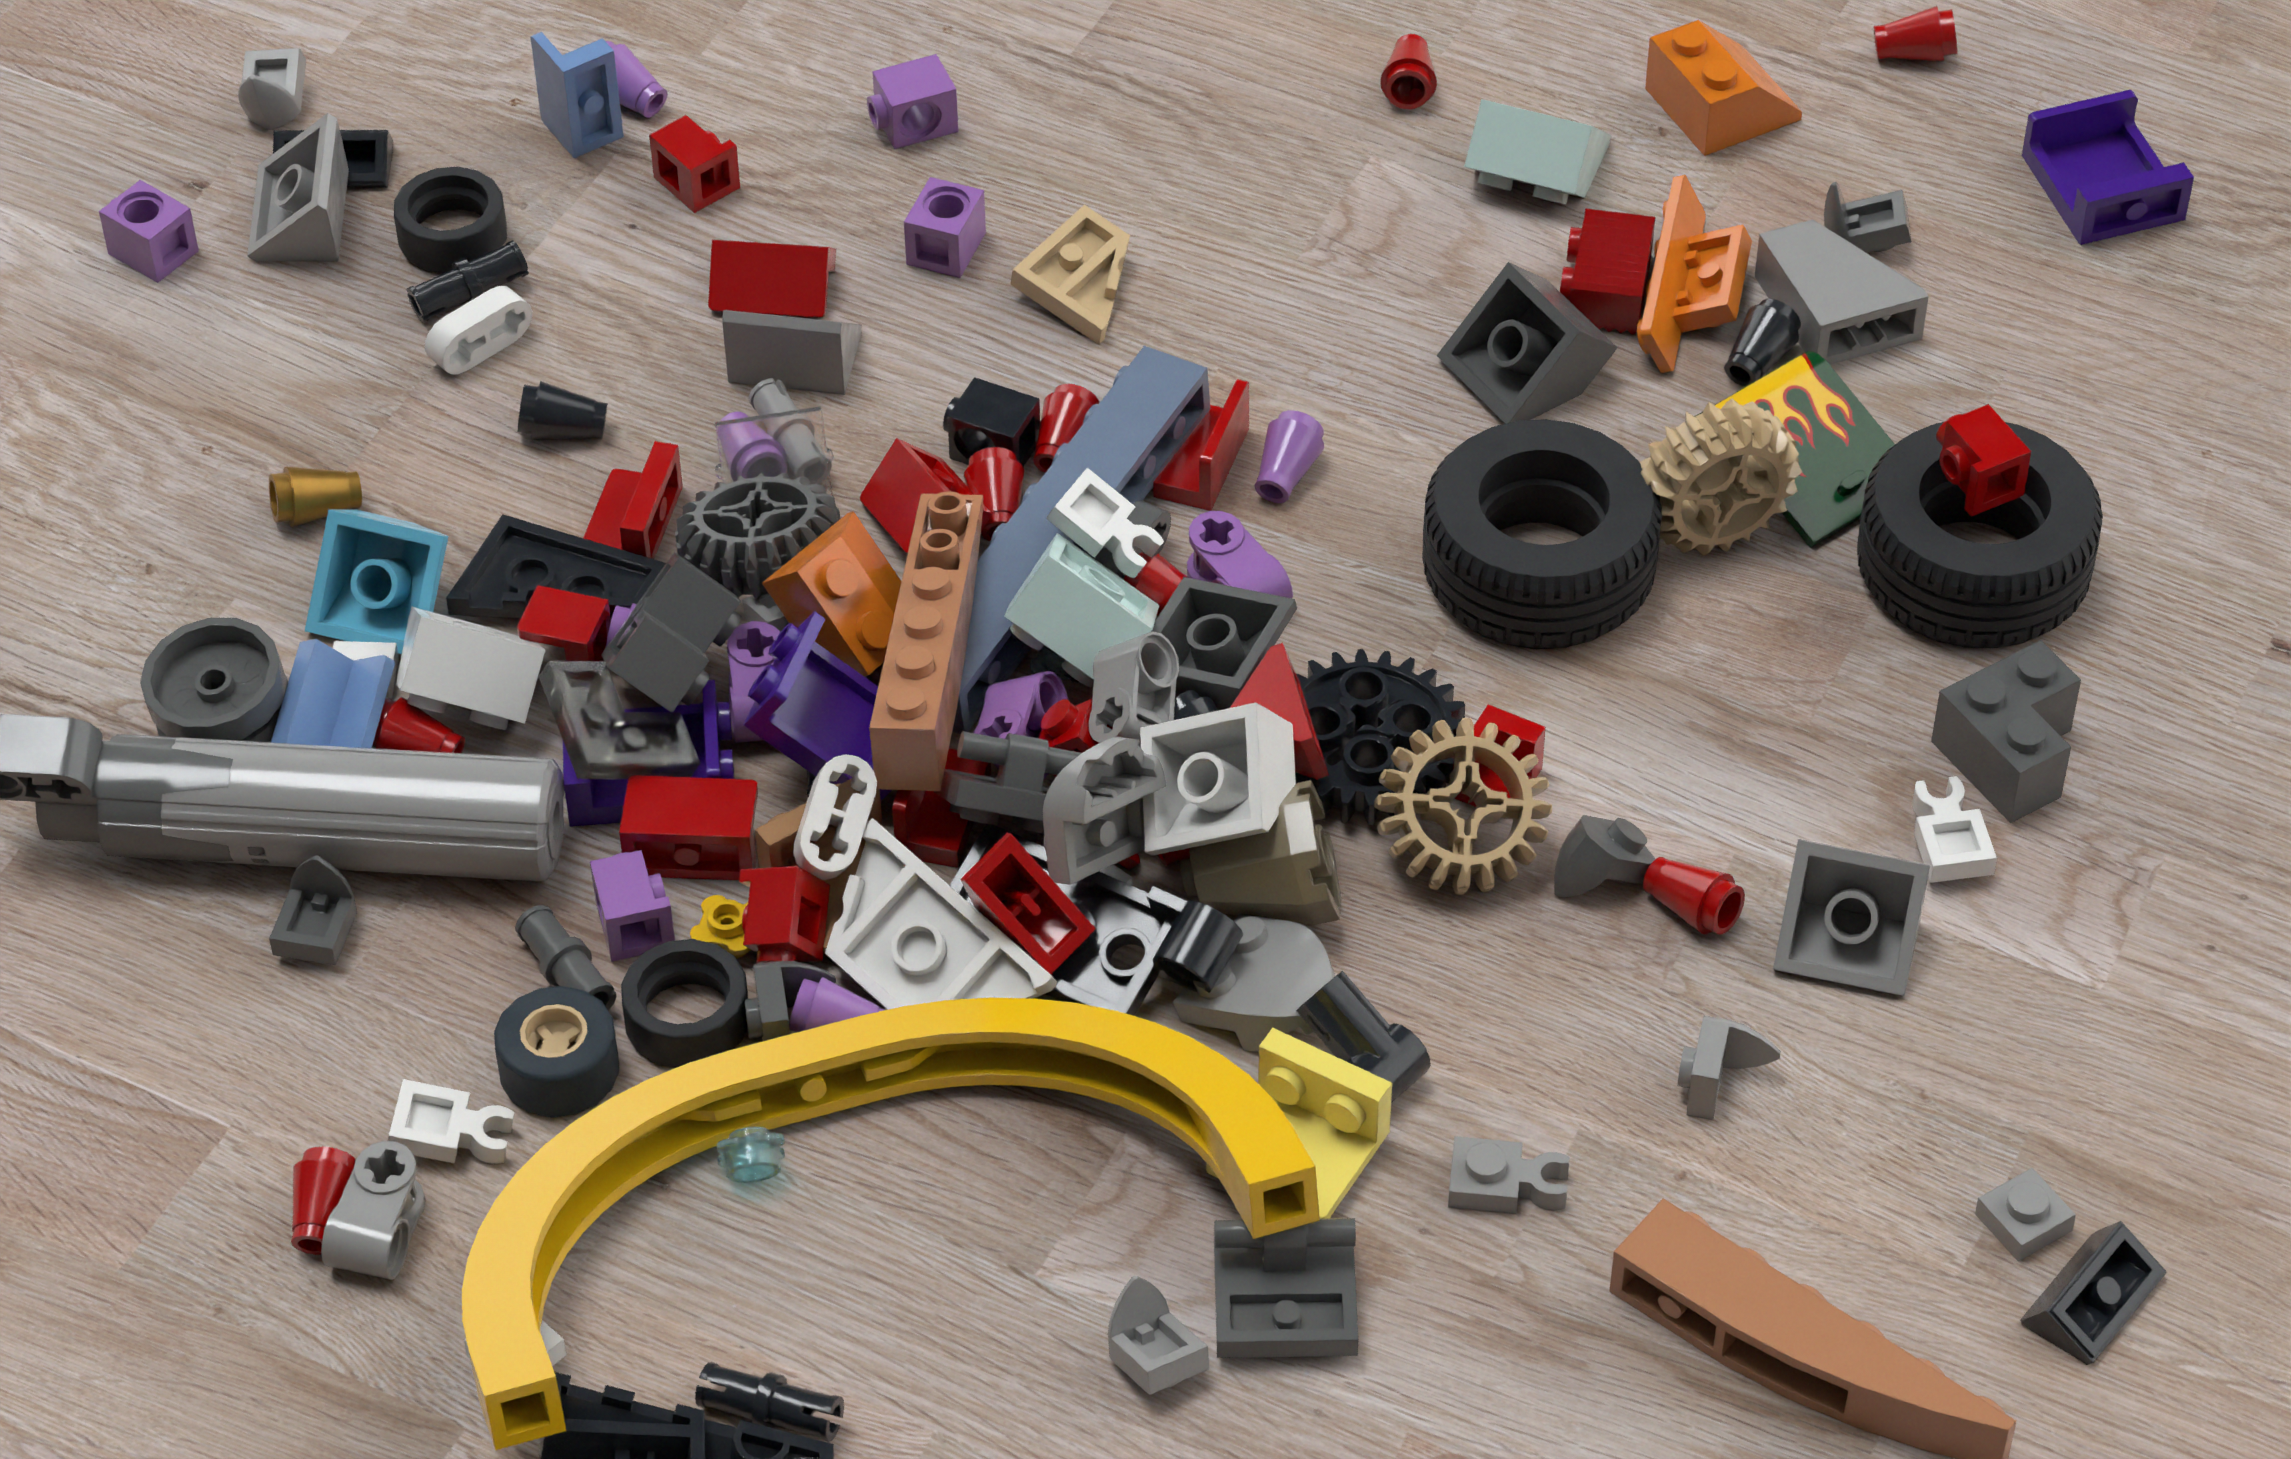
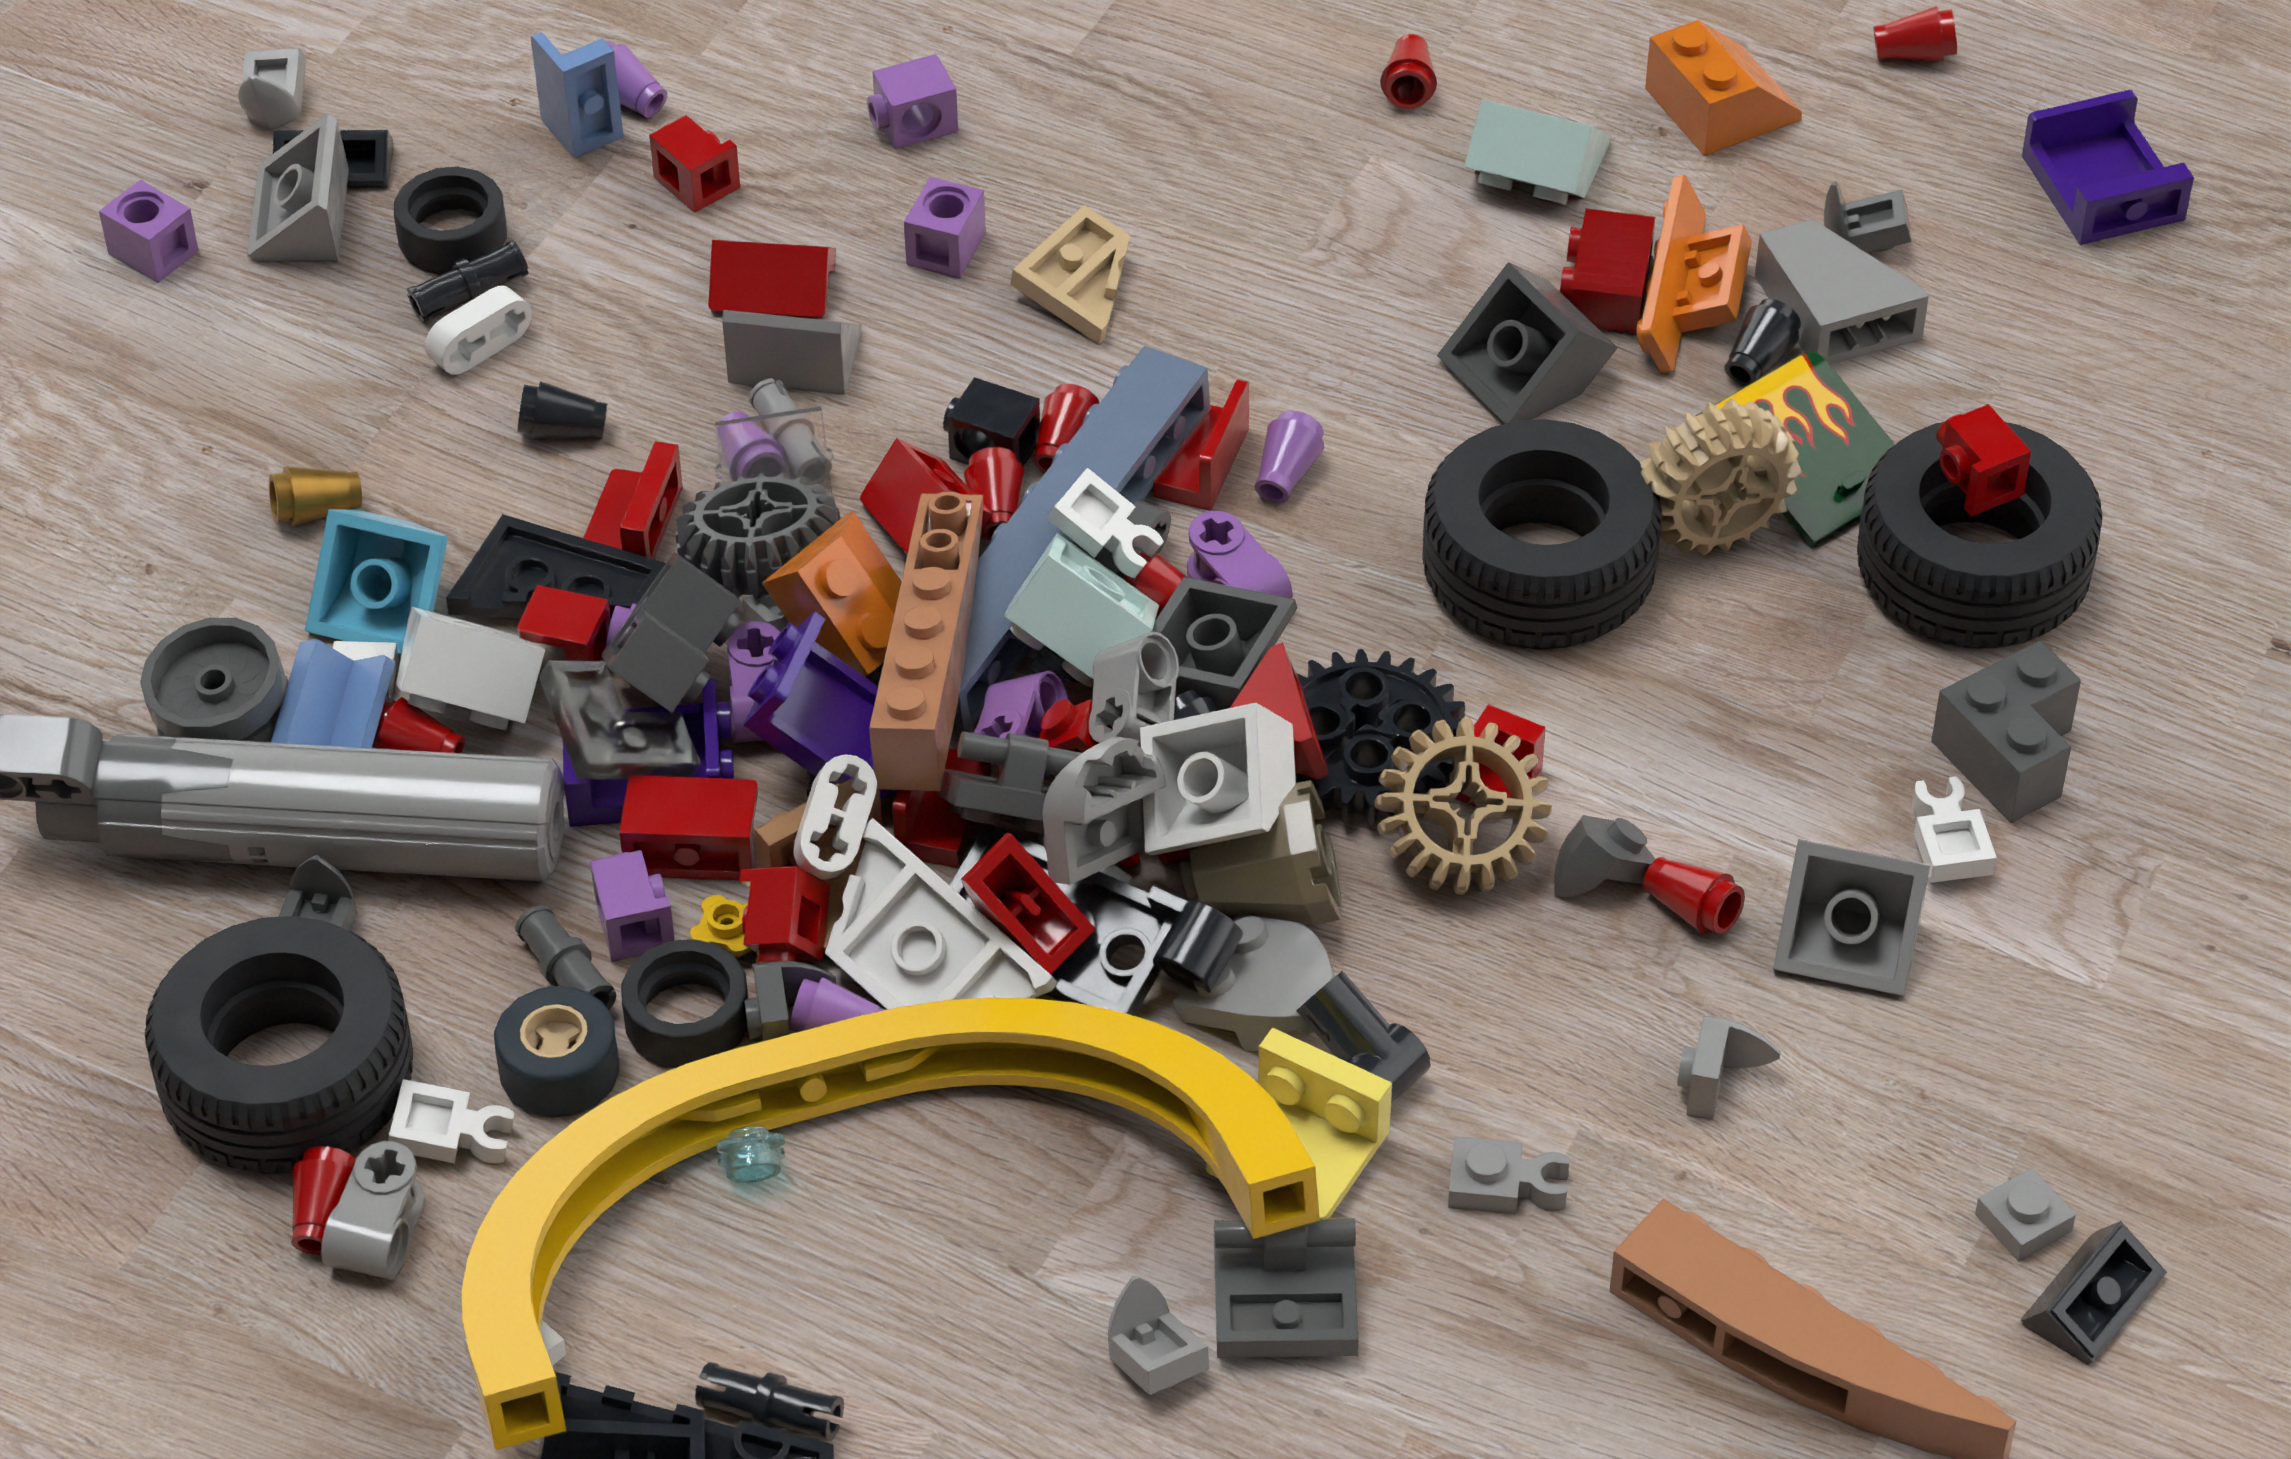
none -> black tyre [145,916,413,1174]

